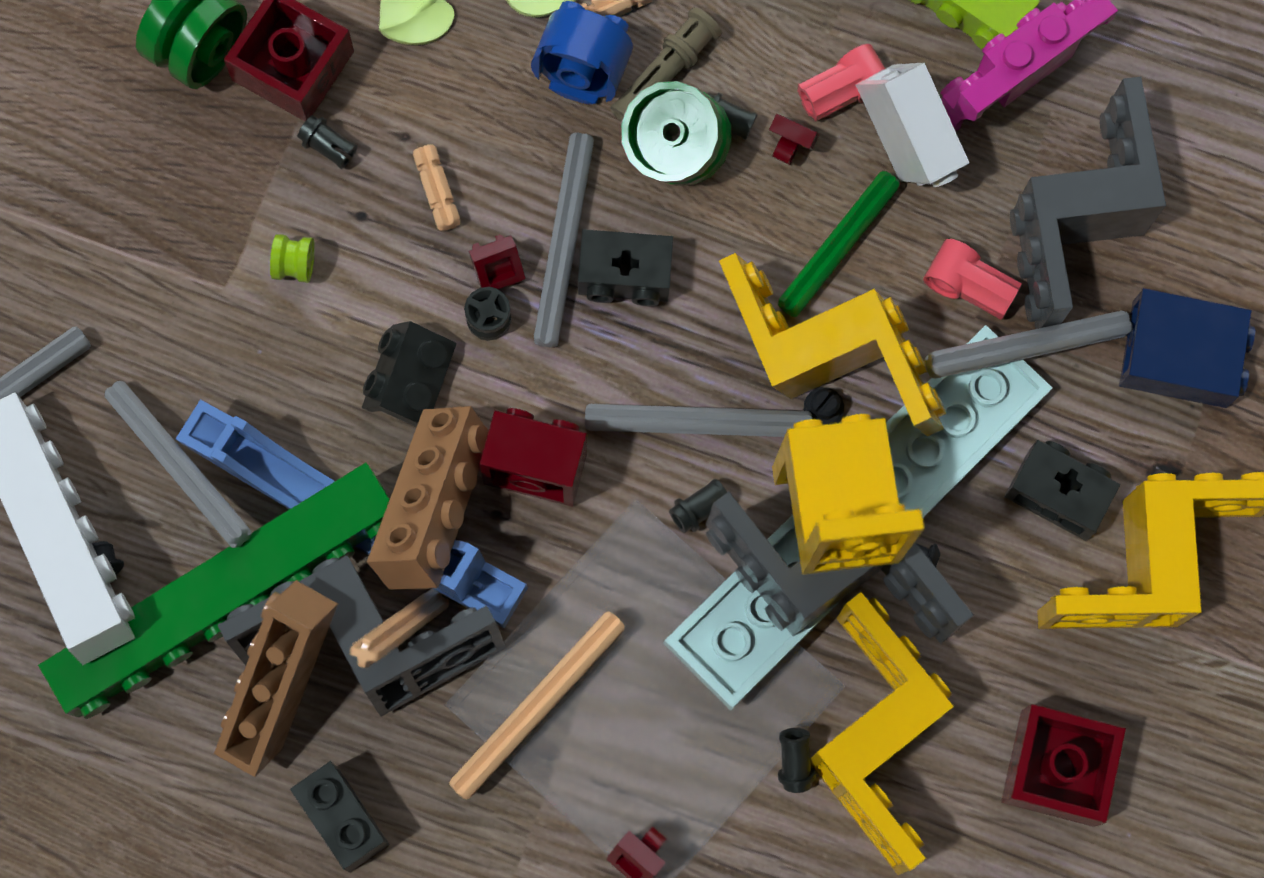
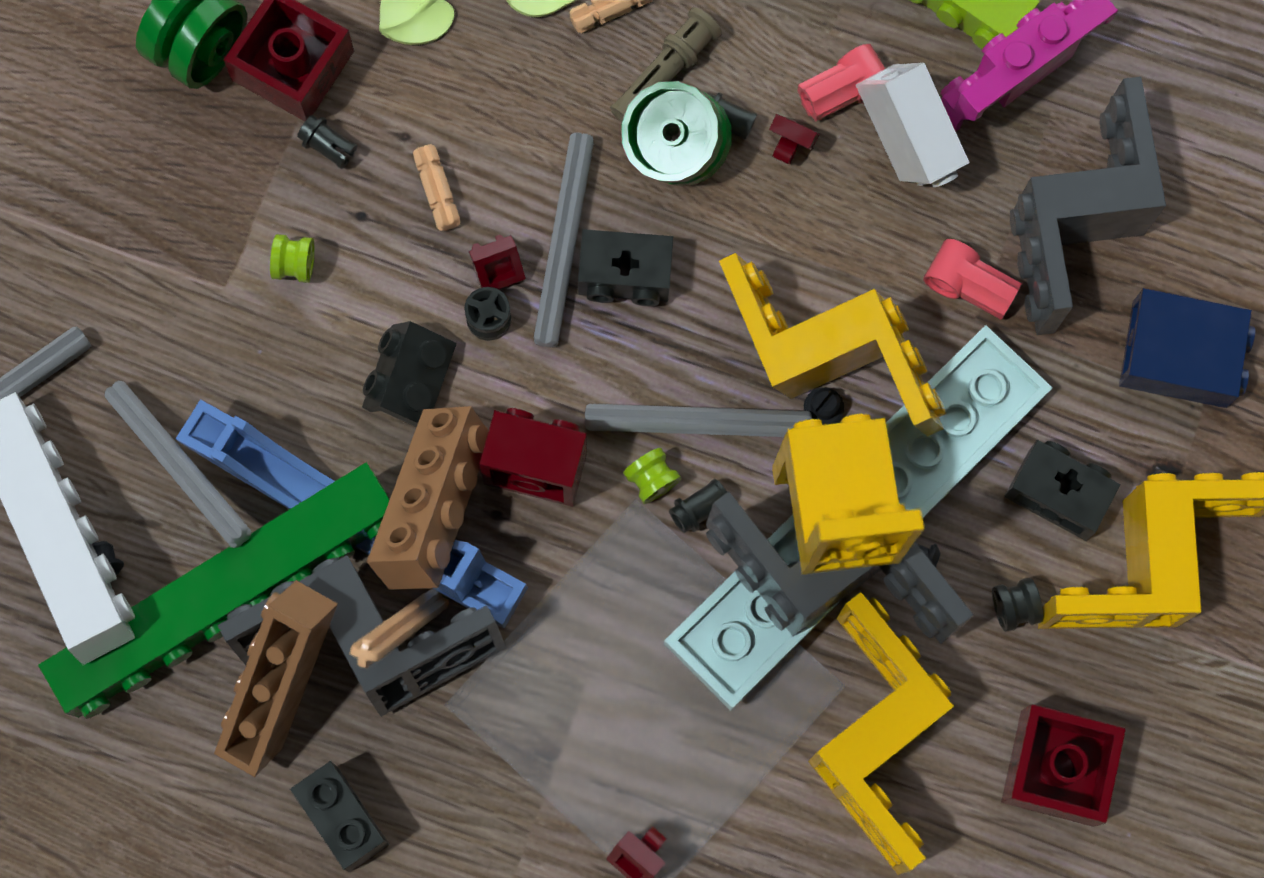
light nougat axle [449,611,625,800] -> none
blue brick [531,1,633,104] -> none
green axle [778,171,900,317] -> none
pearl dark grey pin [778,728,816,793] -> none
light grey axle [924,311,1132,379] -> none
none -> lime wheel [623,448,682,504]
none -> pearl dark grey wheel [992,577,1044,632]

